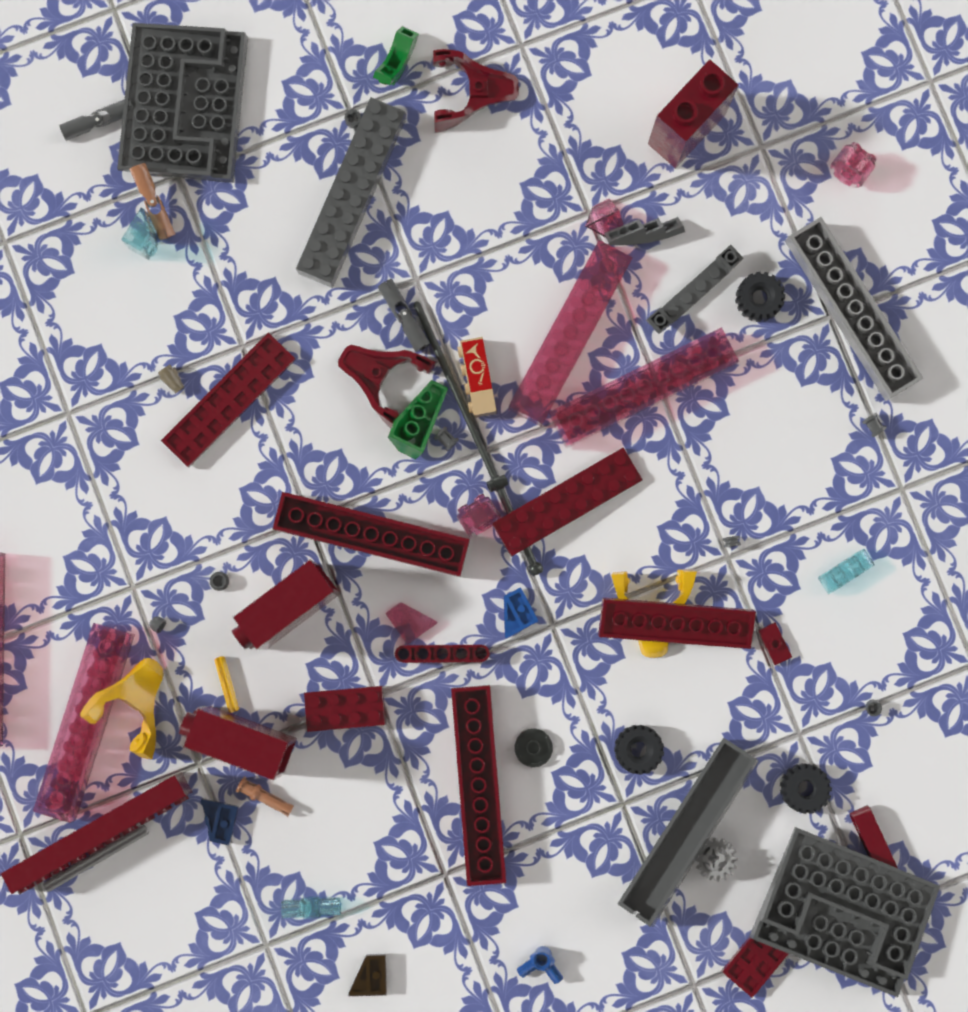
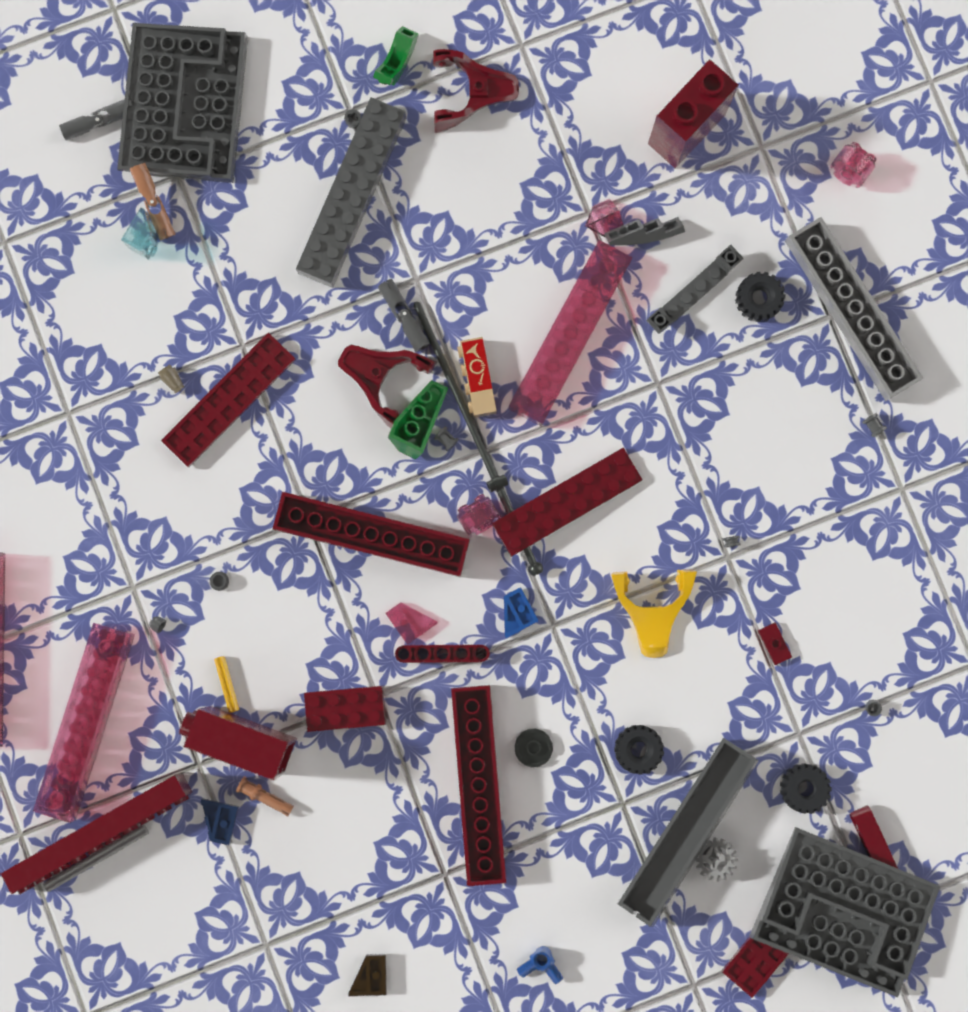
yellow animal [80,658,164,759] -> none
dark red brick [231,559,341,650] -> none
clear light blue piece [281,896,341,919] -> none
clear pink brick [549,327,739,448] -> none
dark red plate [598,597,756,649] -> none
clear light blue beam [818,549,875,594] -> none

